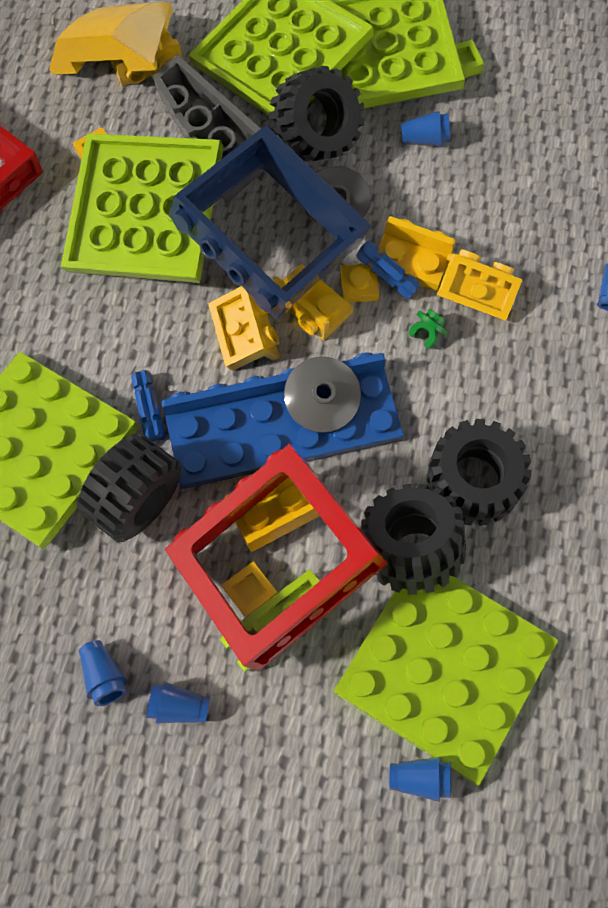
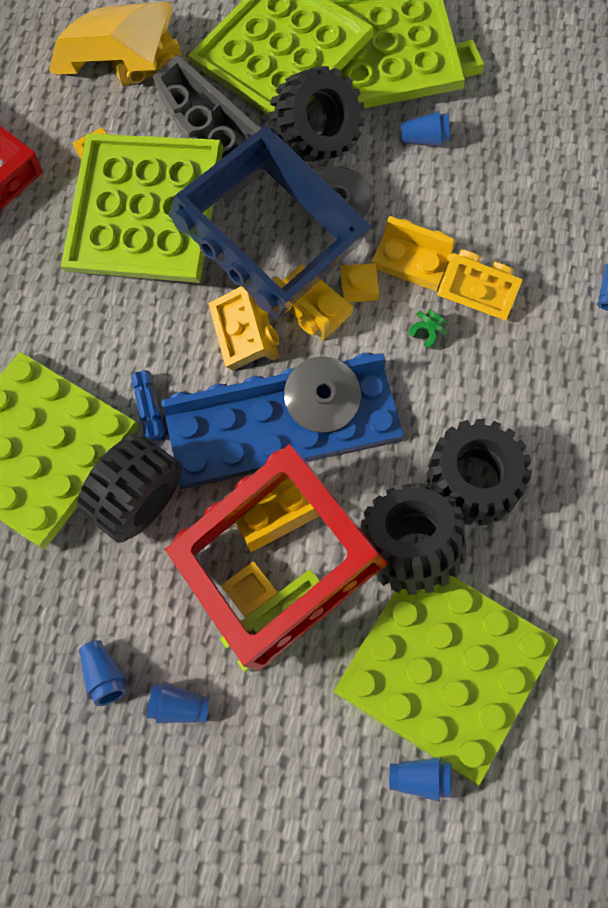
blue axle [356,241,420,299] -> none

